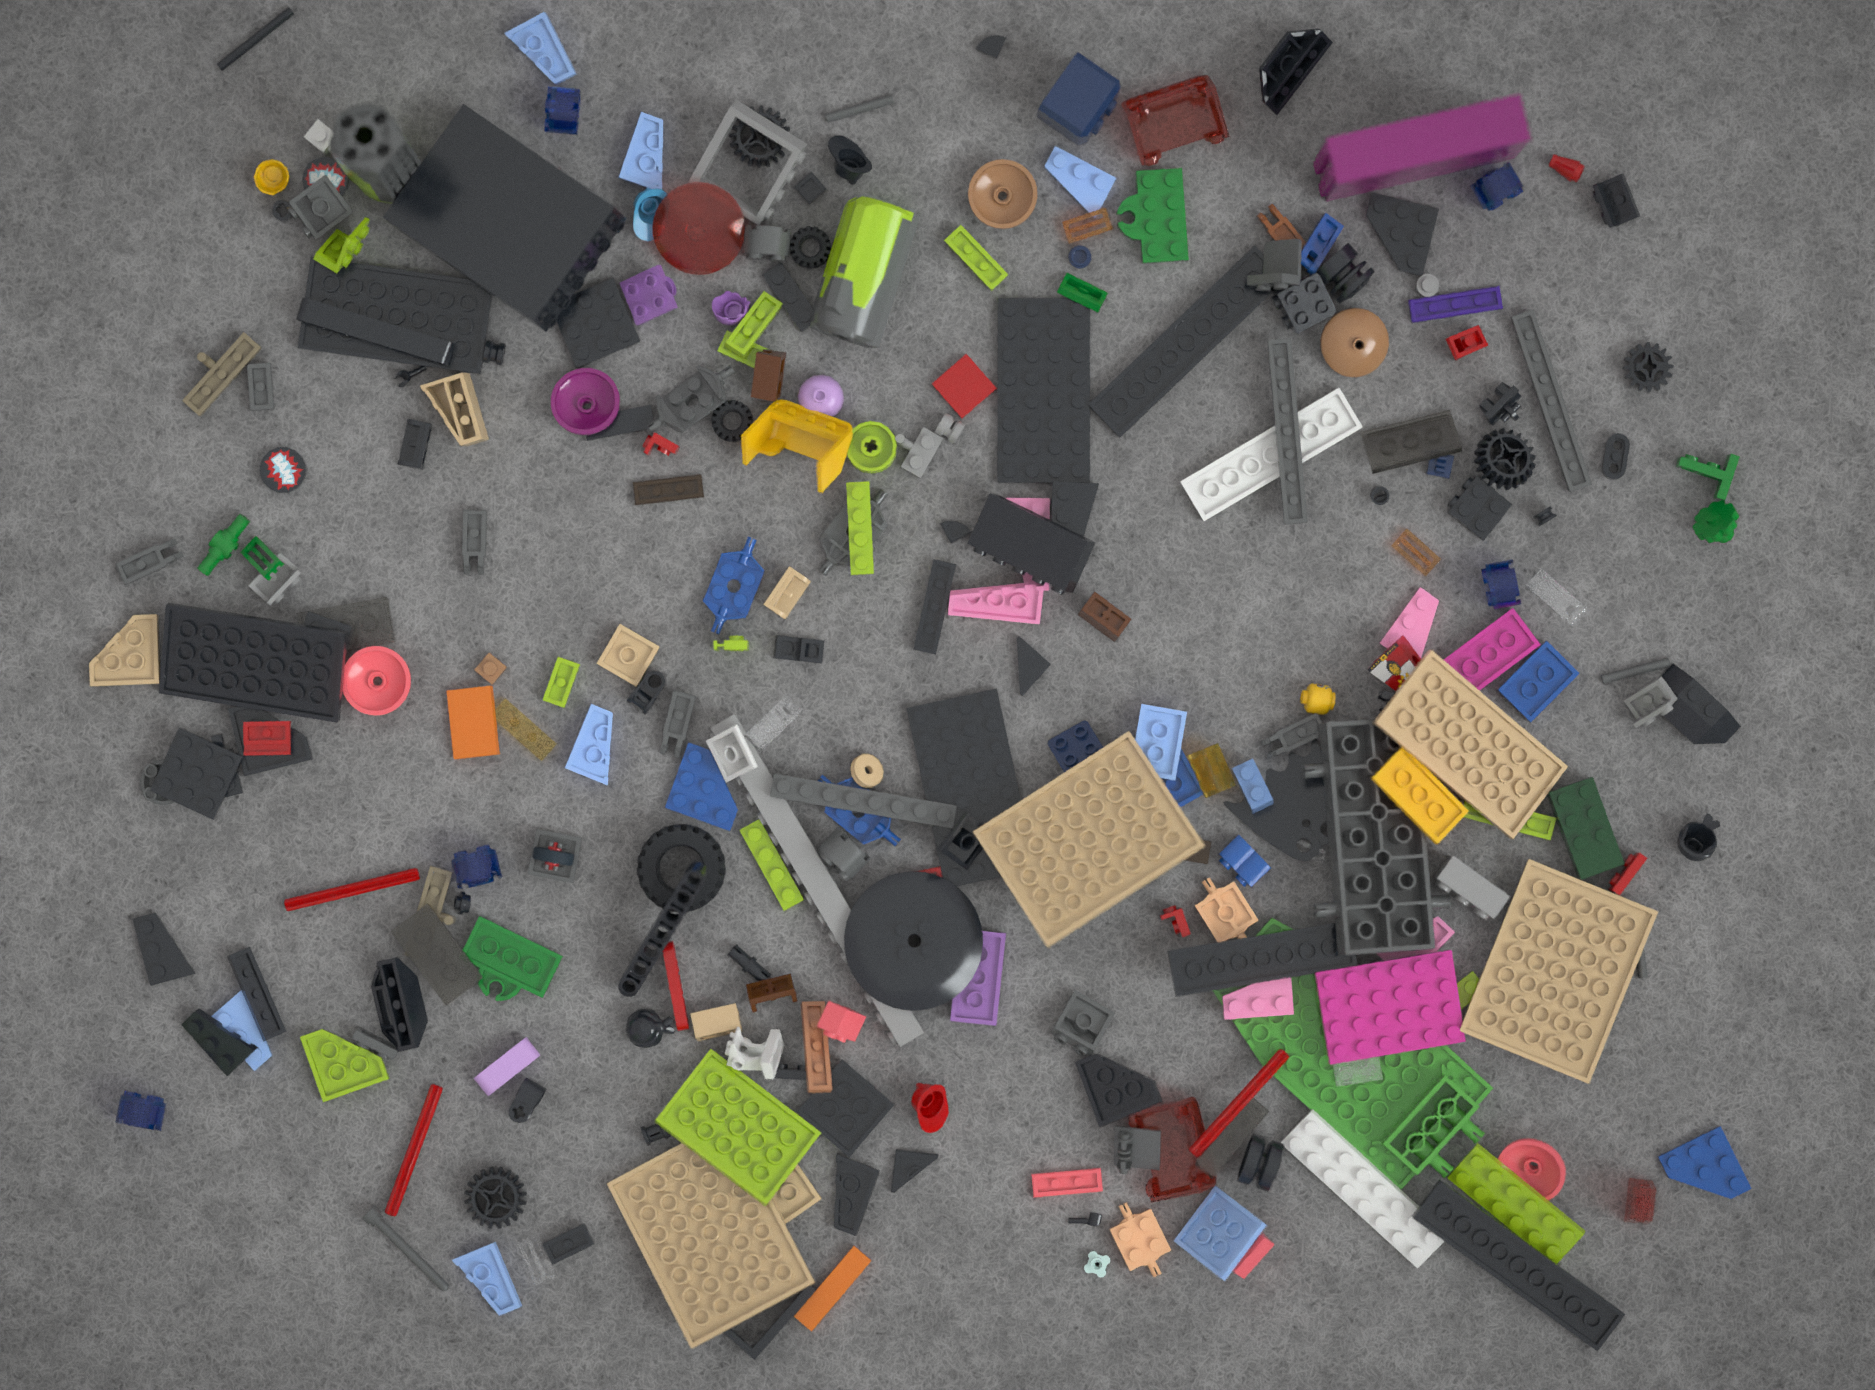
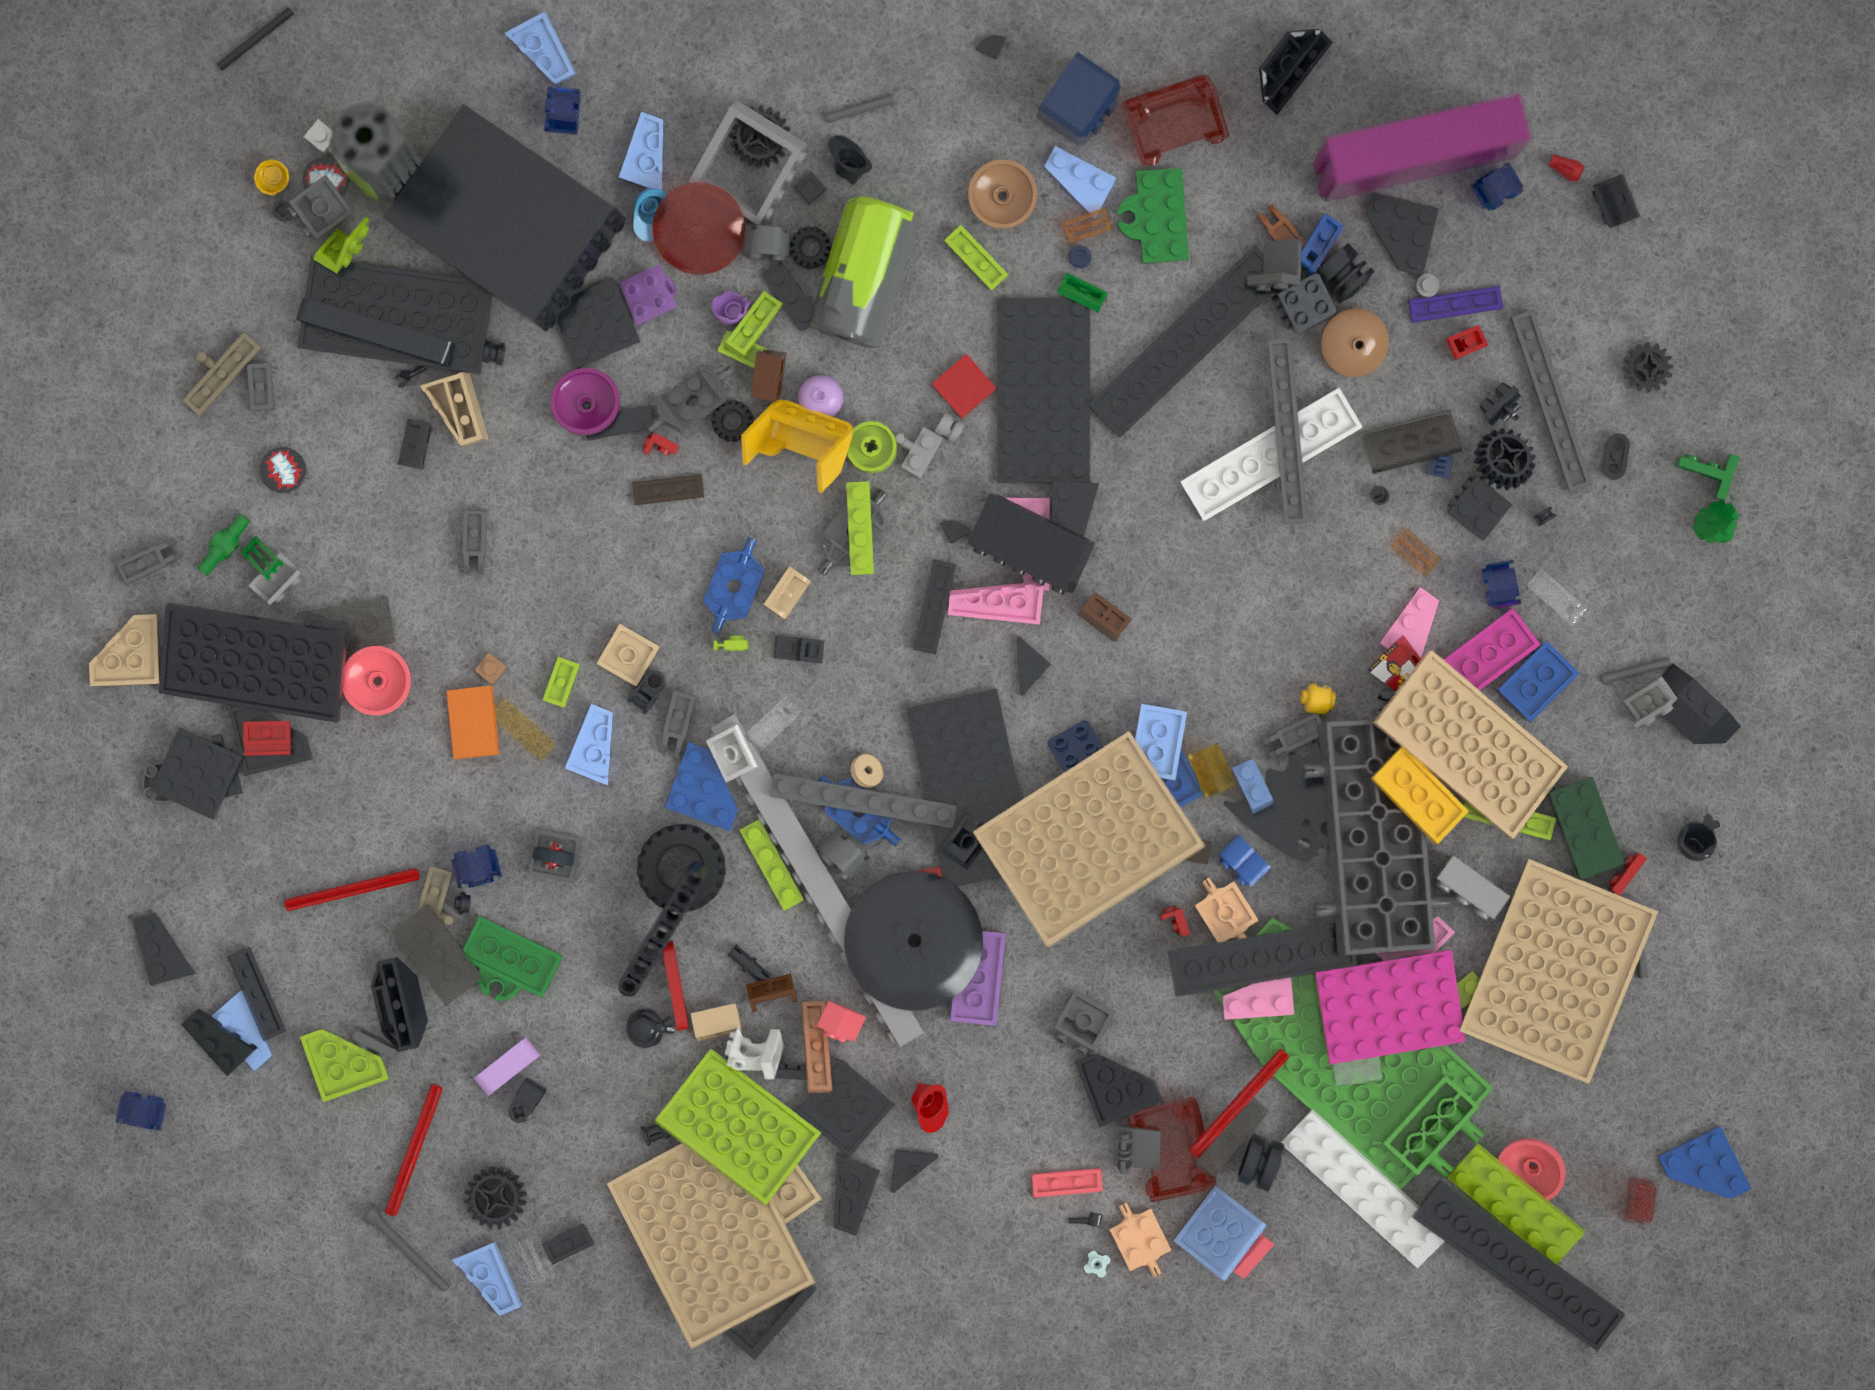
orange tile [794,1245,872,1332] -> none

